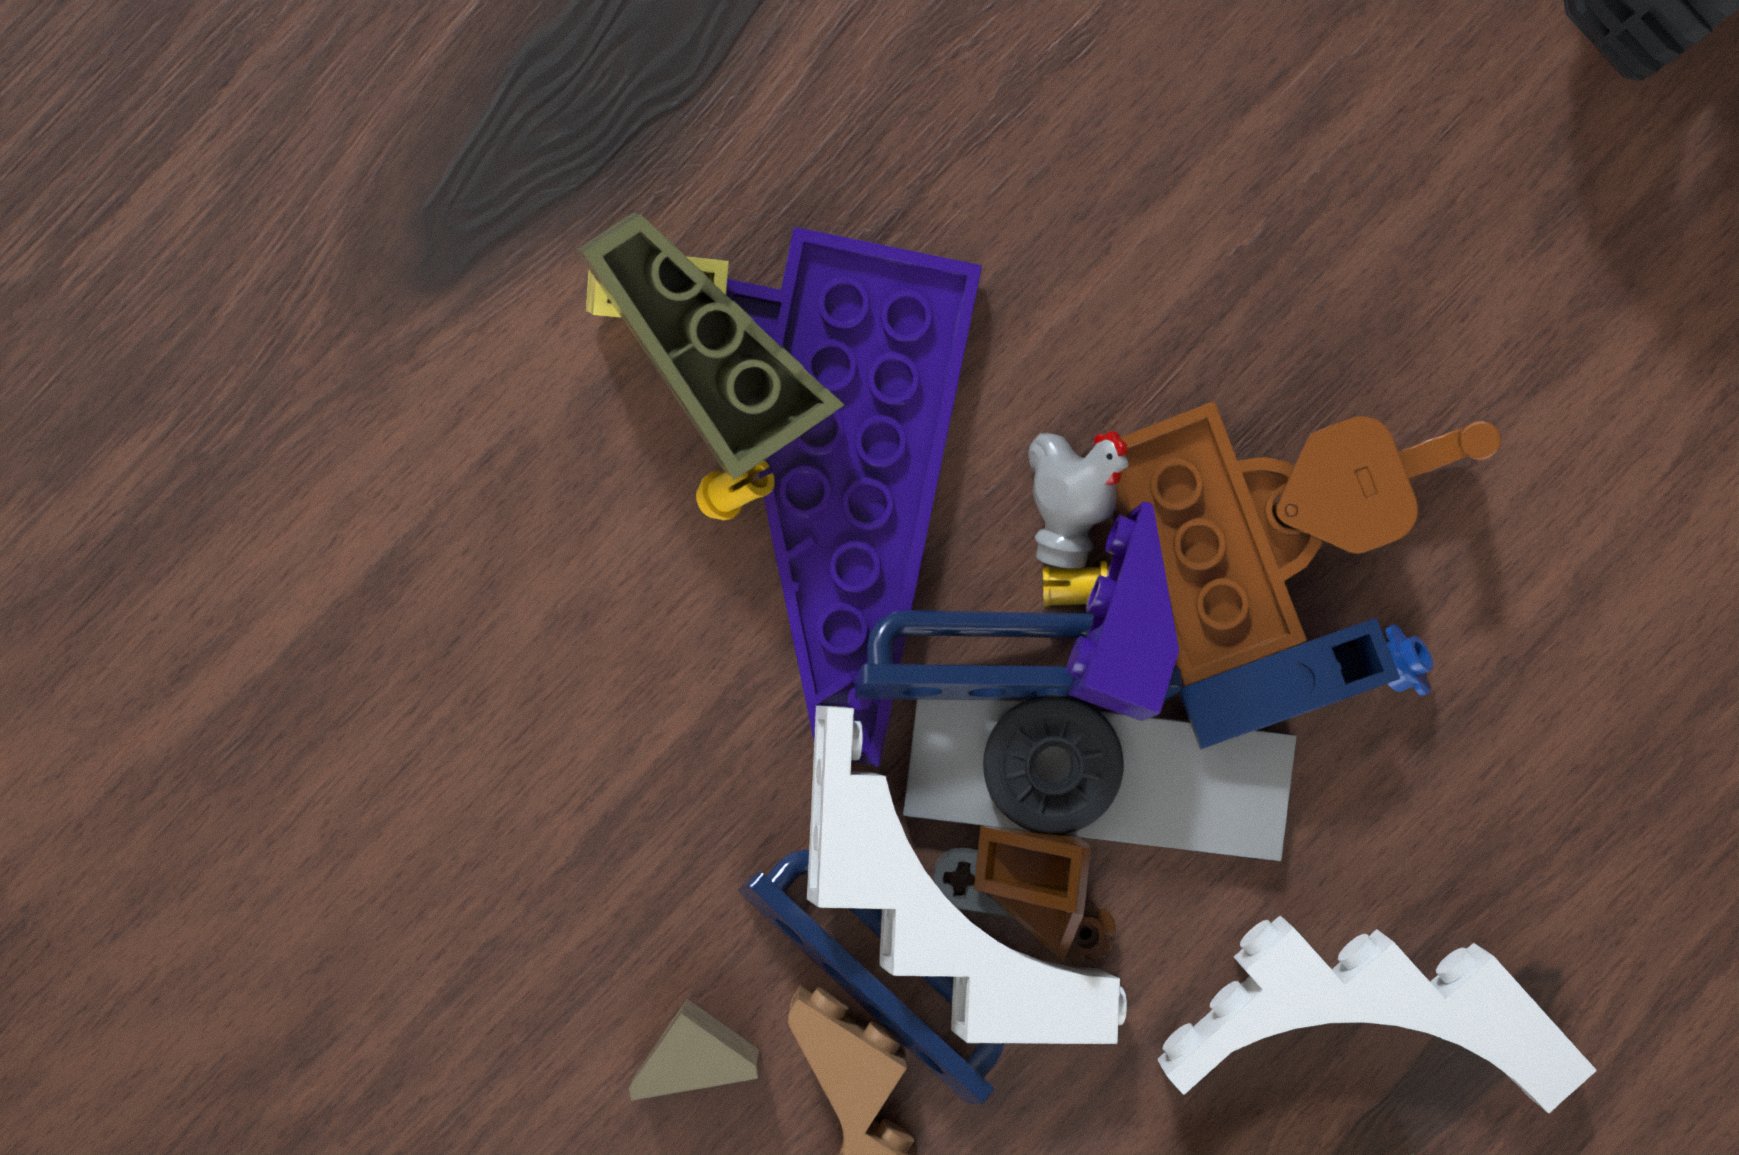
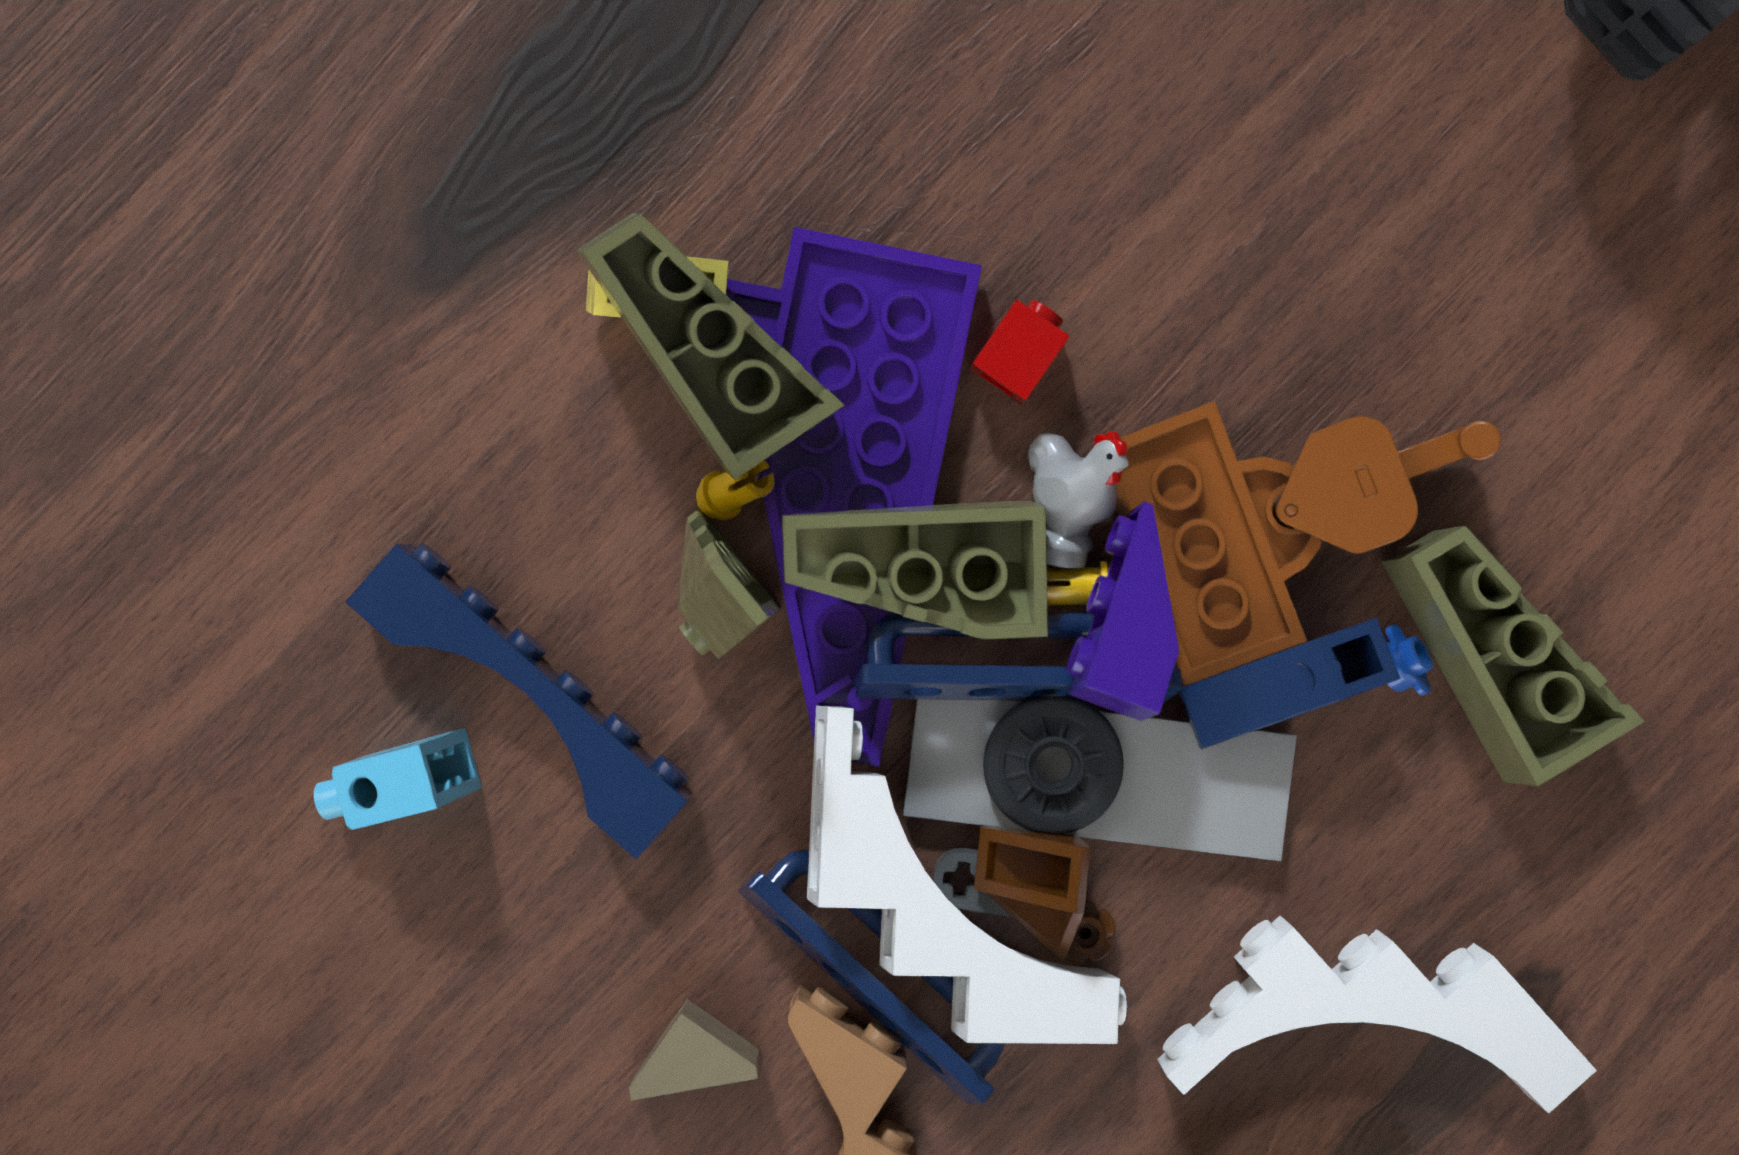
none -> medium azure torso [314,727,482,830]
none -> dark blue arch [345,543,693,859]
none -> olive wedge [678,510,782,659]
none -> olive wedge [782,500,1048,640]
none -> red brick [969,299,1070,405]
none -> olive wedge [1381,526,1645,787]

